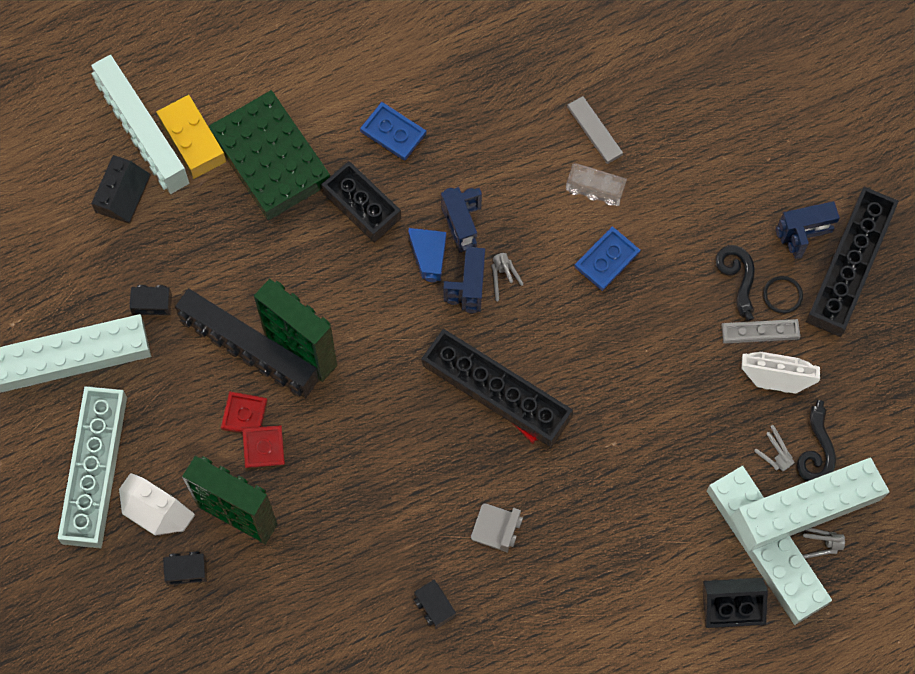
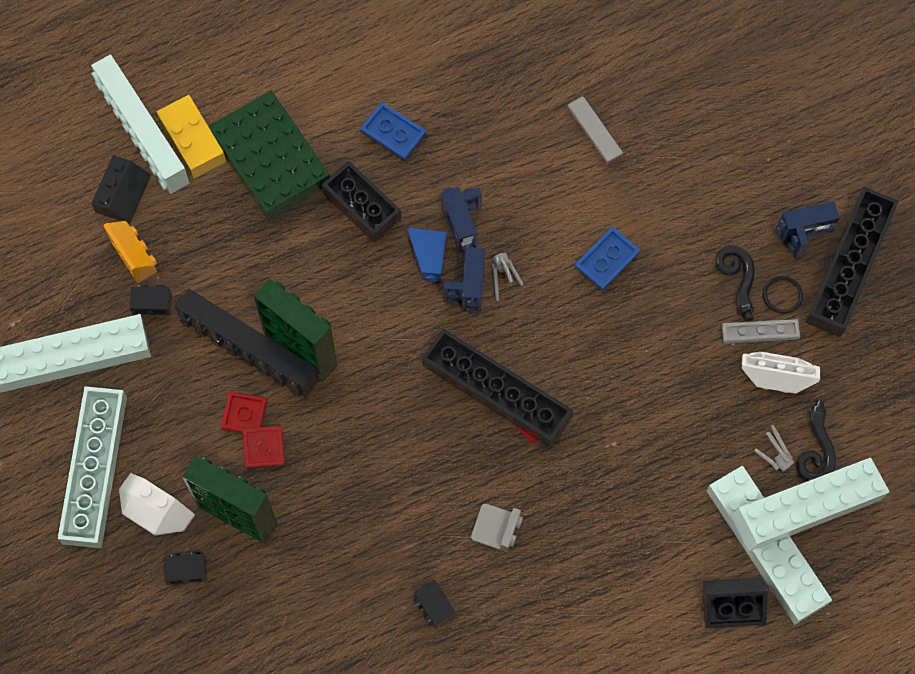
clear brick [566,163,627,206] -> none
light grey plant [803,528,845,559] -> none
none -> light orange slope [103,221,157,283]

